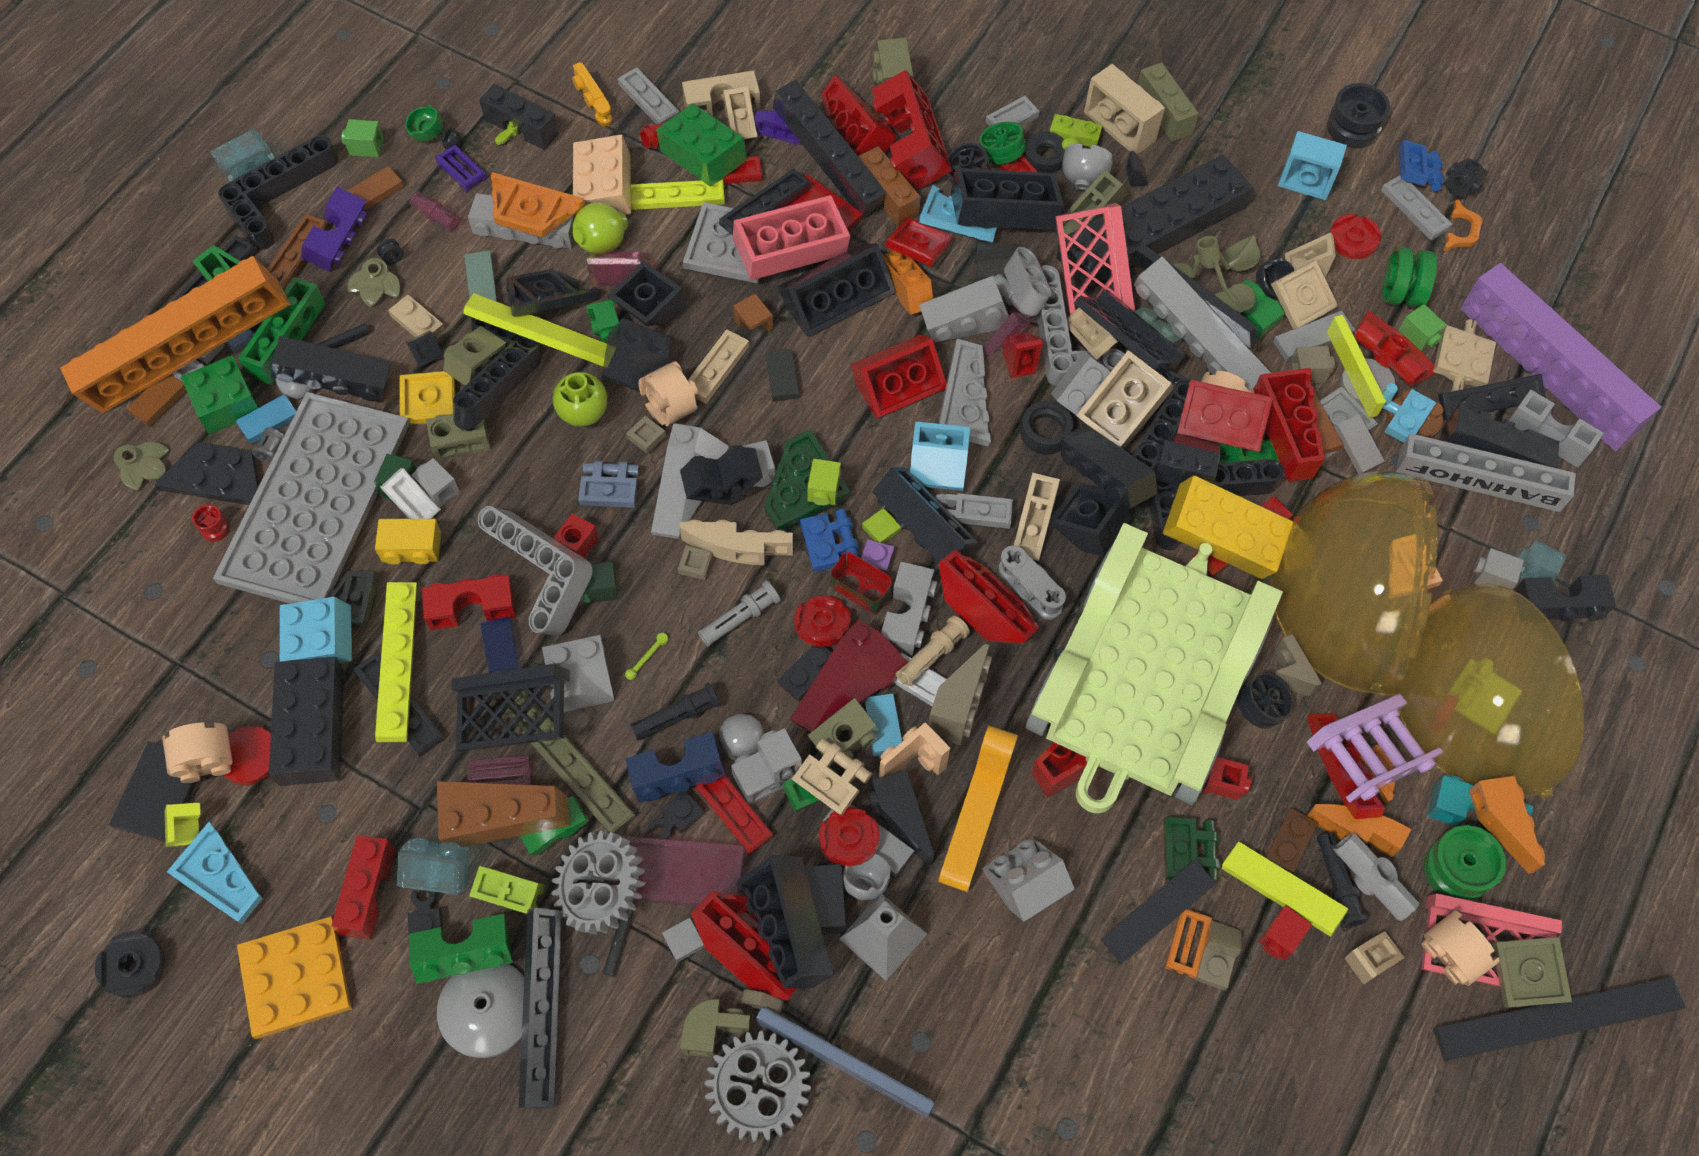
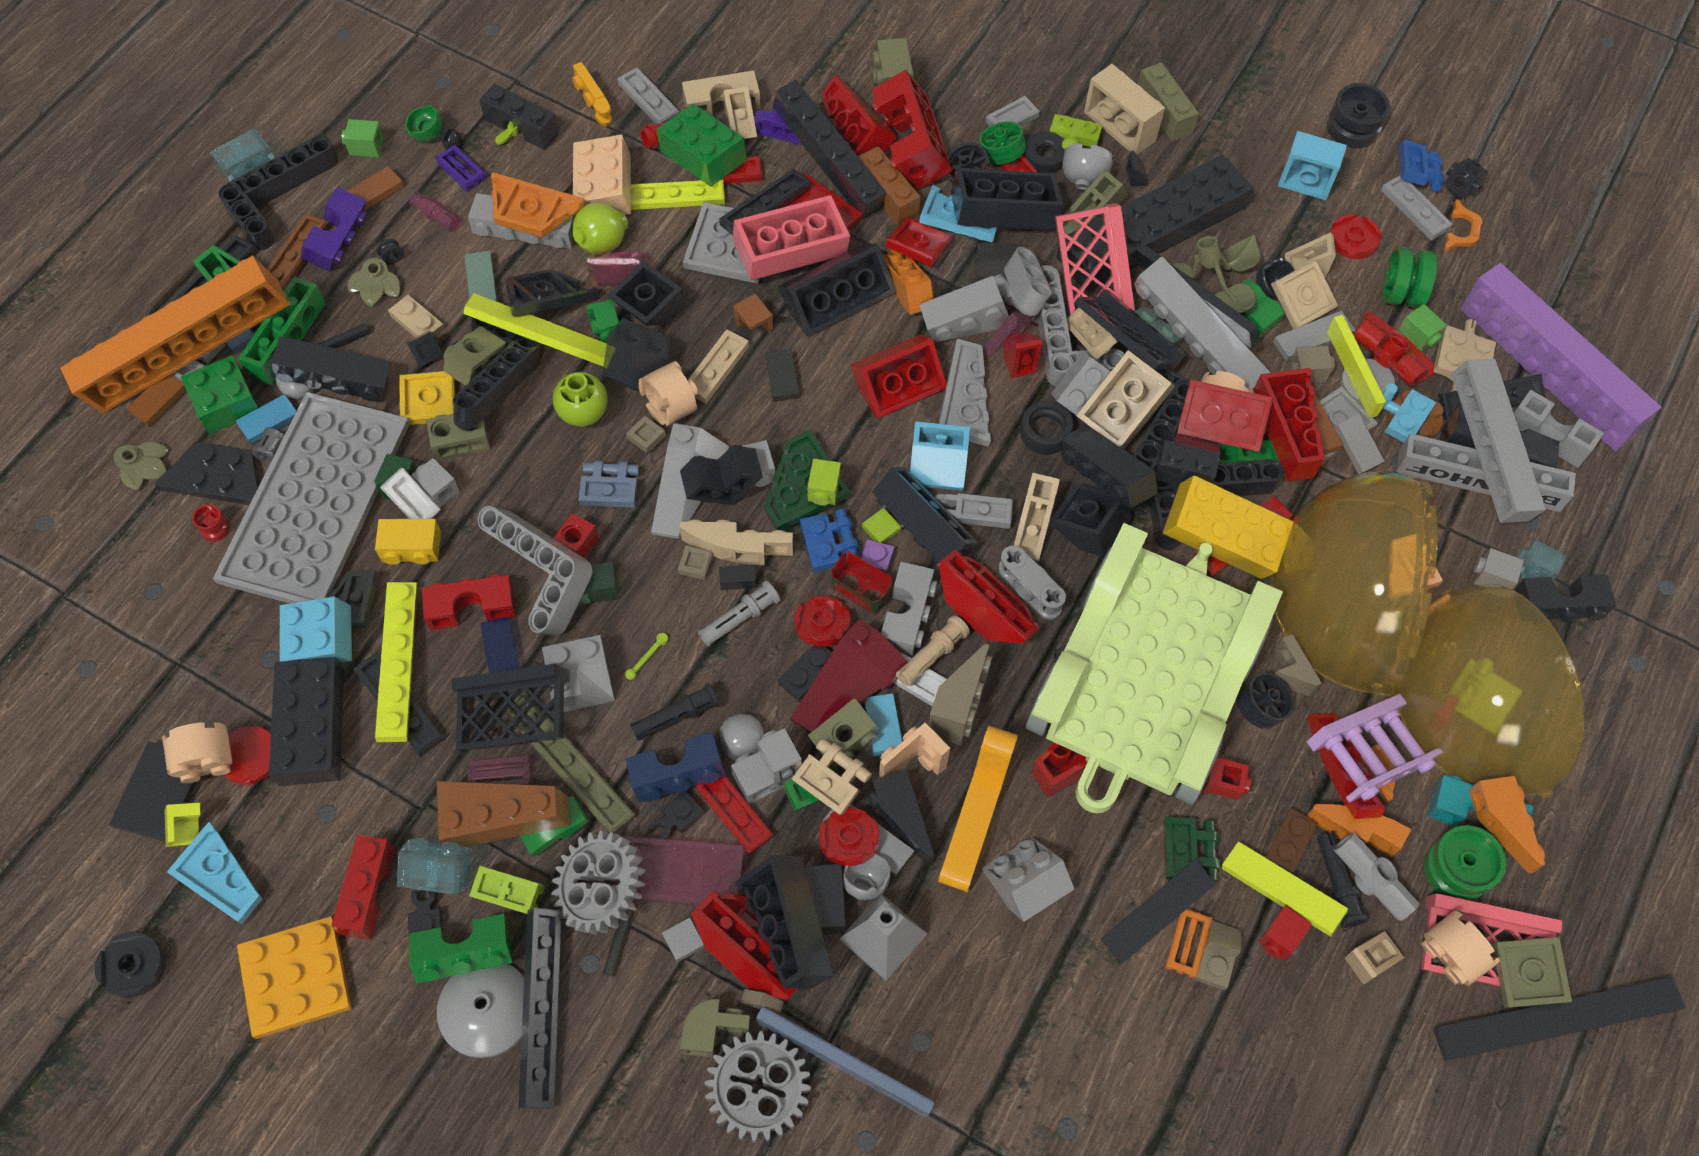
none -> black piece [719,565,756,590]
none -> light grey brick [1452,359,1546,523]

